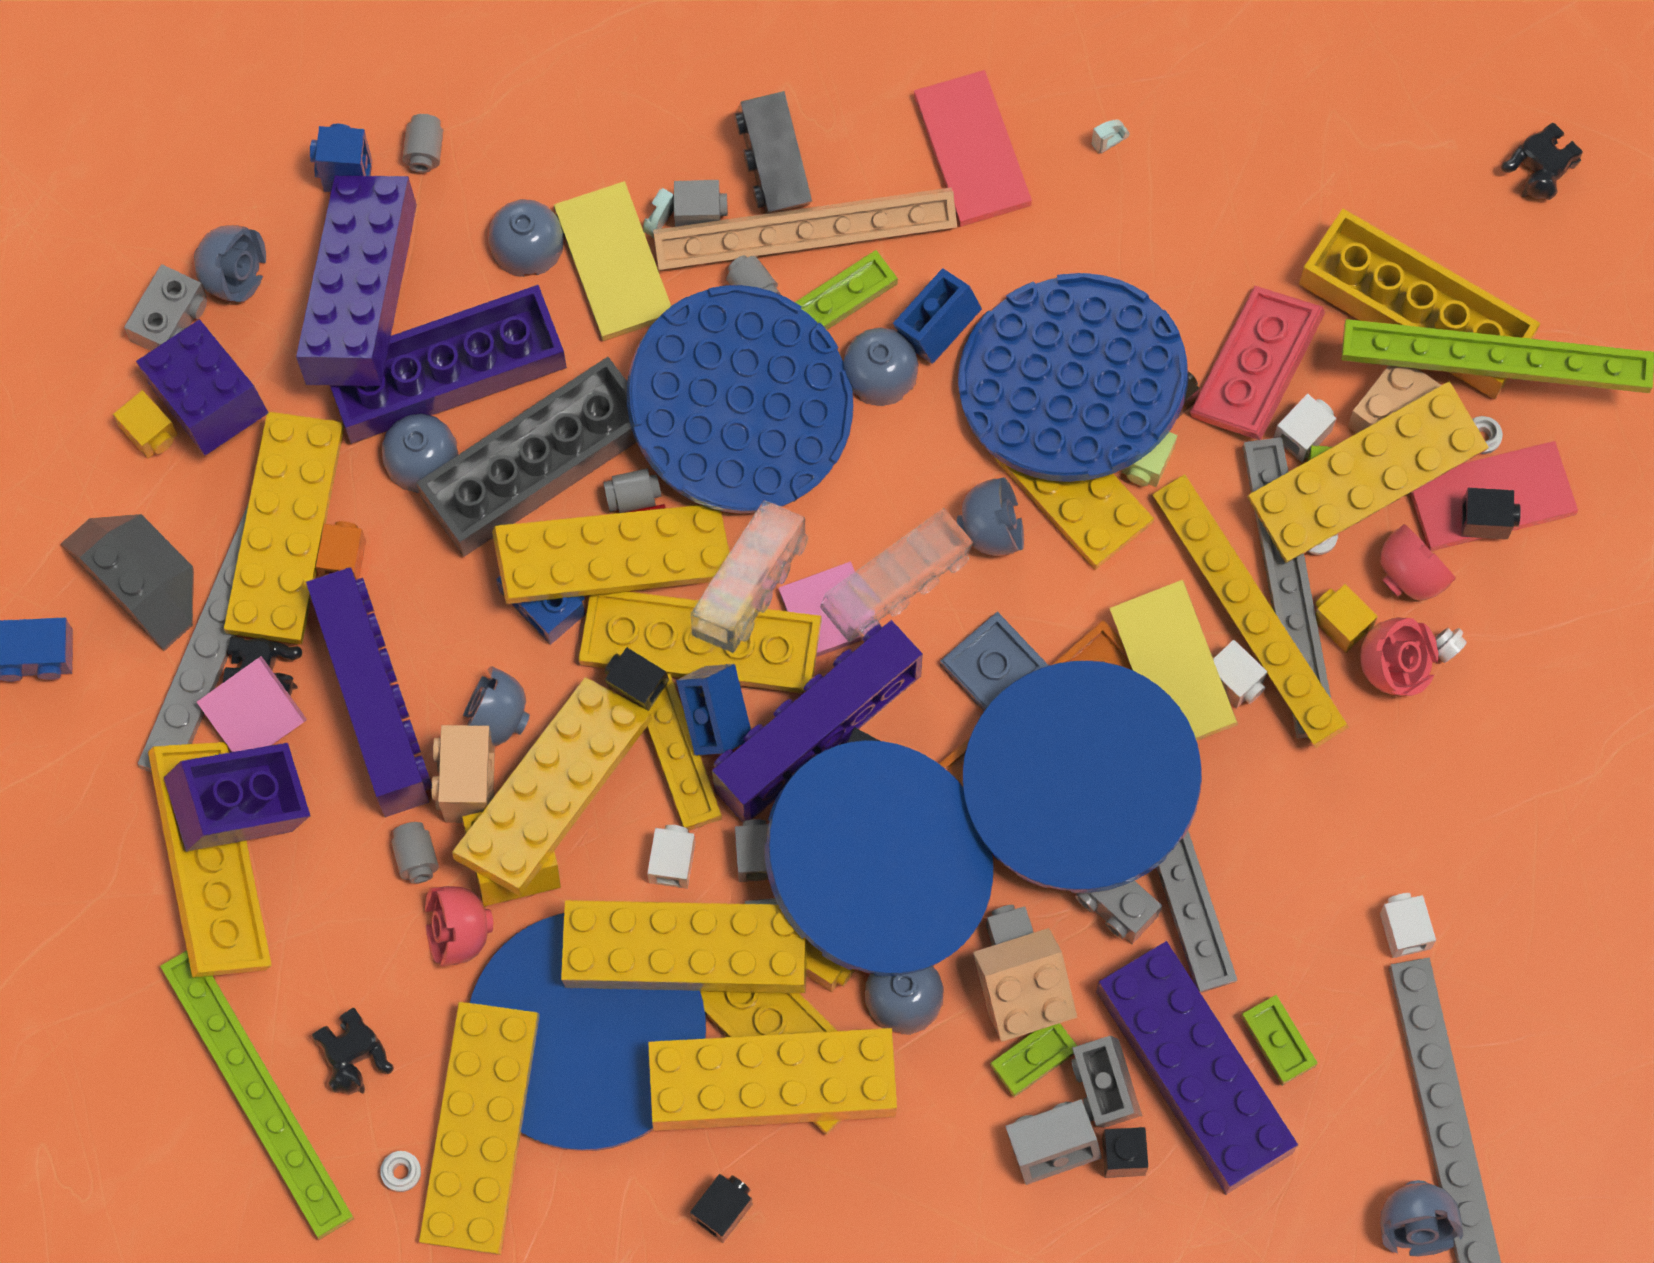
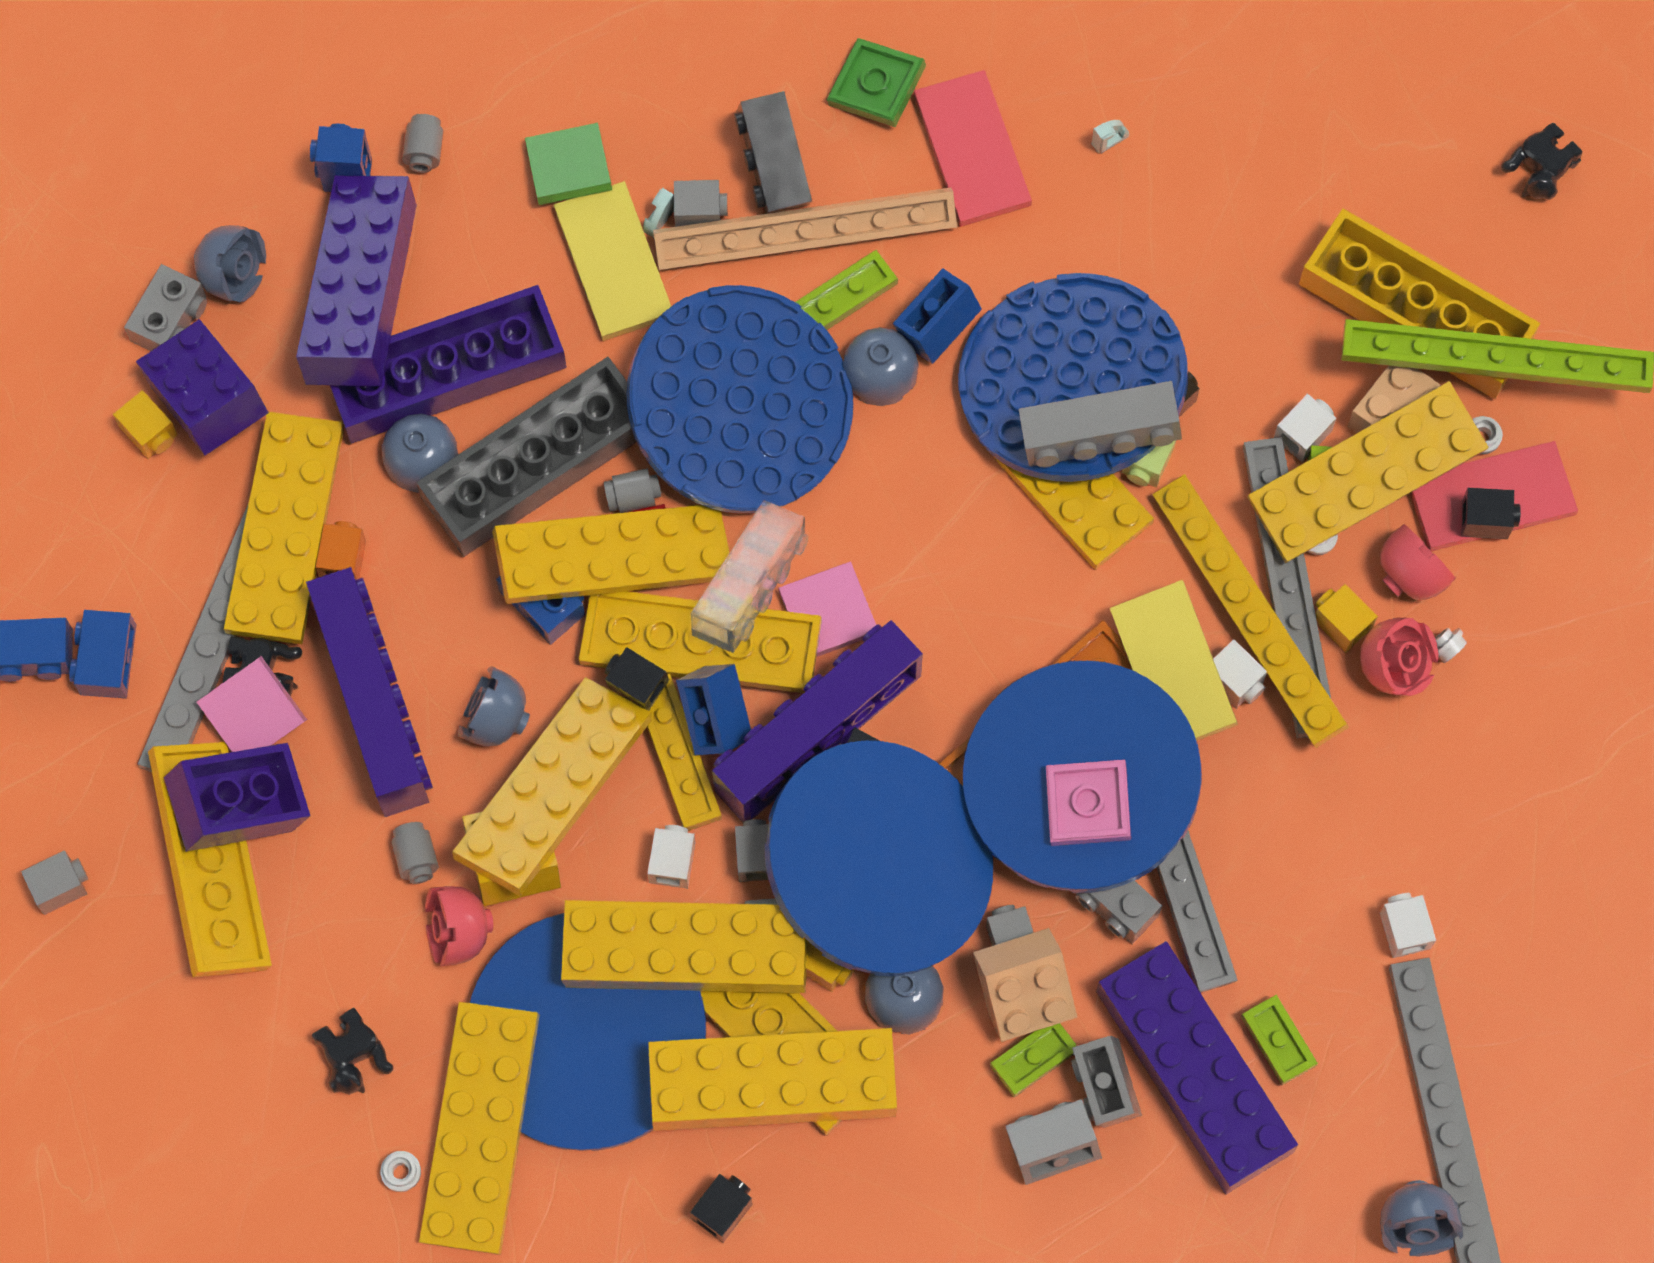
dark grey wedge [61,514,194,651] -> none
lime plate [160,950,354,1240] -> none
light nougat brick [432,725,495,823] -> none
sand blue cylinder [488,199,563,277] -> none
light grey brick [726,255,781,295] -> none
clear brick [820,508,973,643] -> none
sand blue tile [940,611,1049,711] -> none
sand blue cylinder [957,477,1024,556] -> none
black brick [1102,1127,1149,1178] -> none
coral tile [1190,286,1325,441] -> none
none -> light grey brick [21,850,88,915]
none -> blue brick [69,610,137,699]
none -> bright green tile [525,123,612,205]
none -> bright green tile [827,38,926,127]
none -> light grey brick [1019,381,1182,467]
none -> bright pink tile [1046,760,1131,846]

